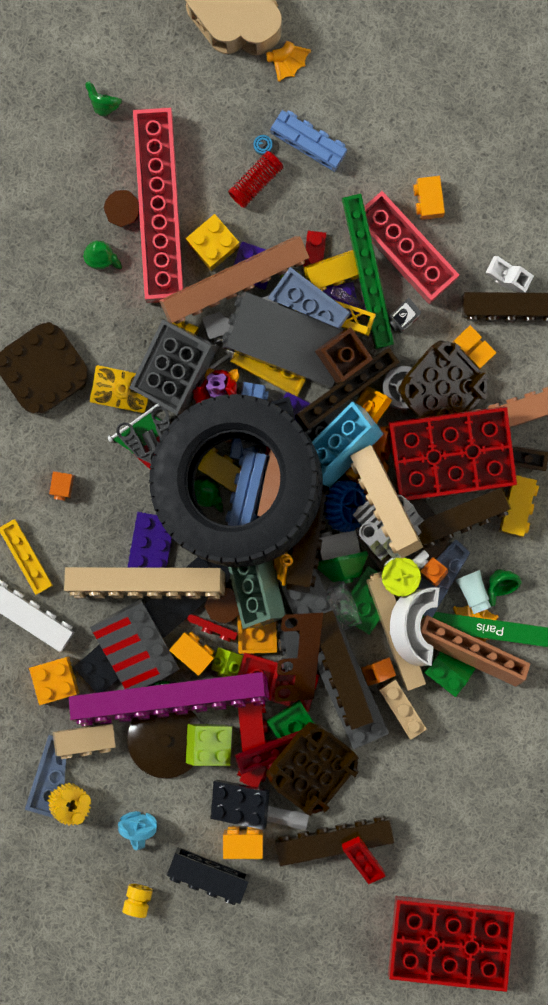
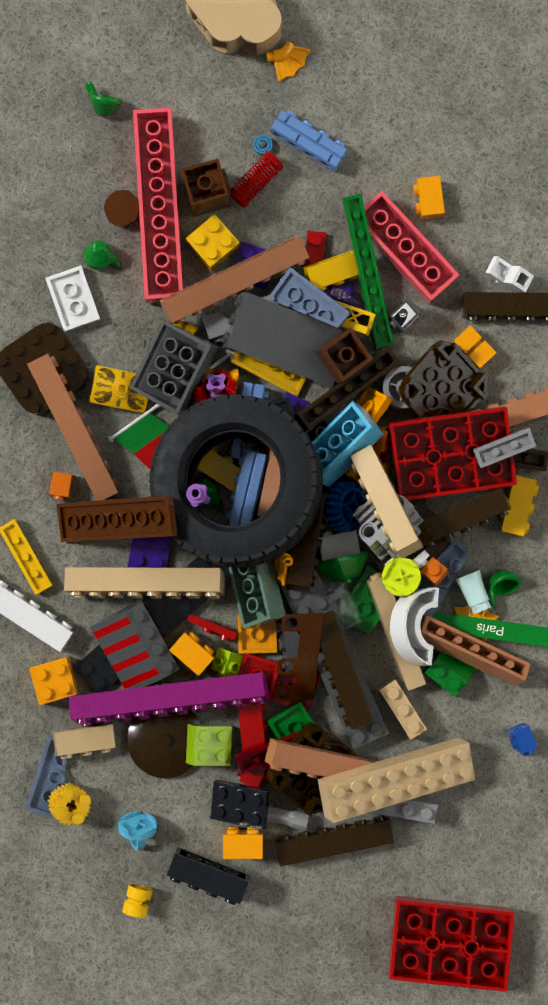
dark grey connector [116,406,171,464] -> none
reddish brown hat [205,587,239,624] -> none
red plate [342,836,386,885] -> none
orange brick [361,657,396,686] -> none
none -> nougat brick [27,354,120,501]
none -> white plate [45,266,101,332]
none -> reddish brown plate [56,495,177,542]
none -> reddish brown brick [181,159,232,217]
none -> medium lavender brick [186,484,210,507]
none -> nougat brick [265,738,378,778]
none -> tan brick [318,738,475,823]
none -> light grey arch [372,796,438,824]
none -> light grey plate [473,428,536,468]
none -> blue window [504,723,538,756]

